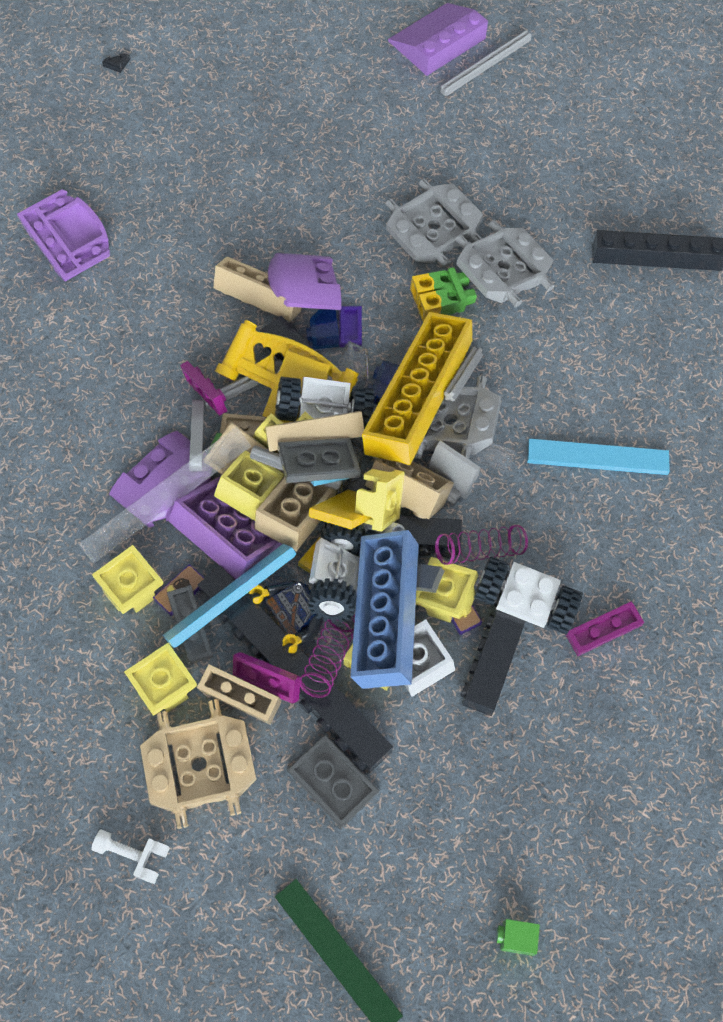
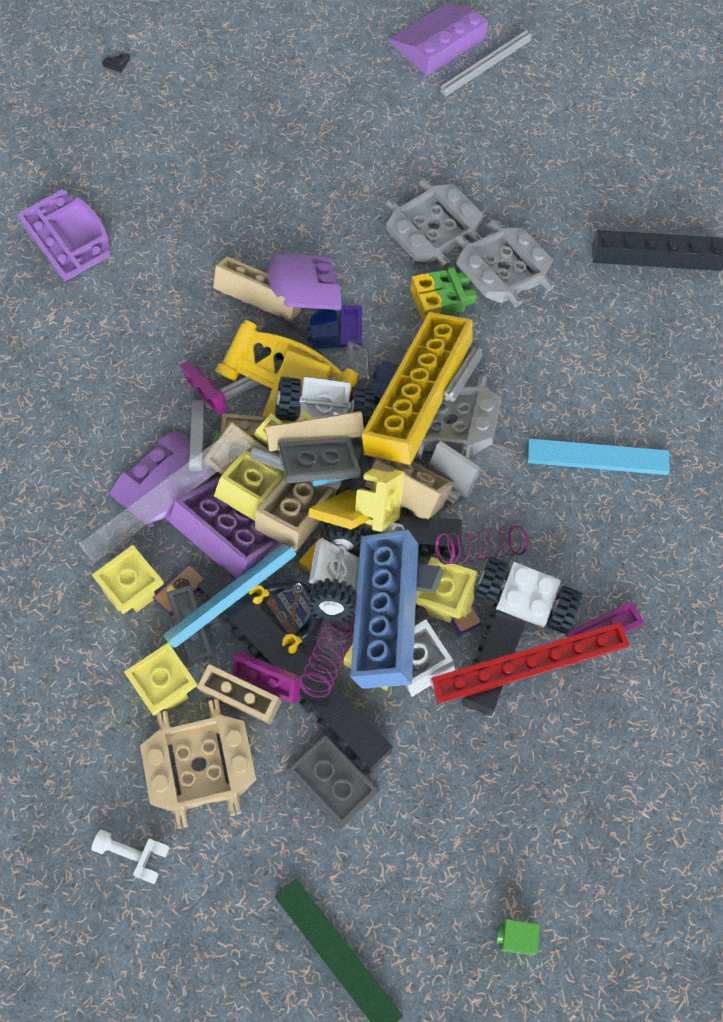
none -> red plate [430,622,630,705]

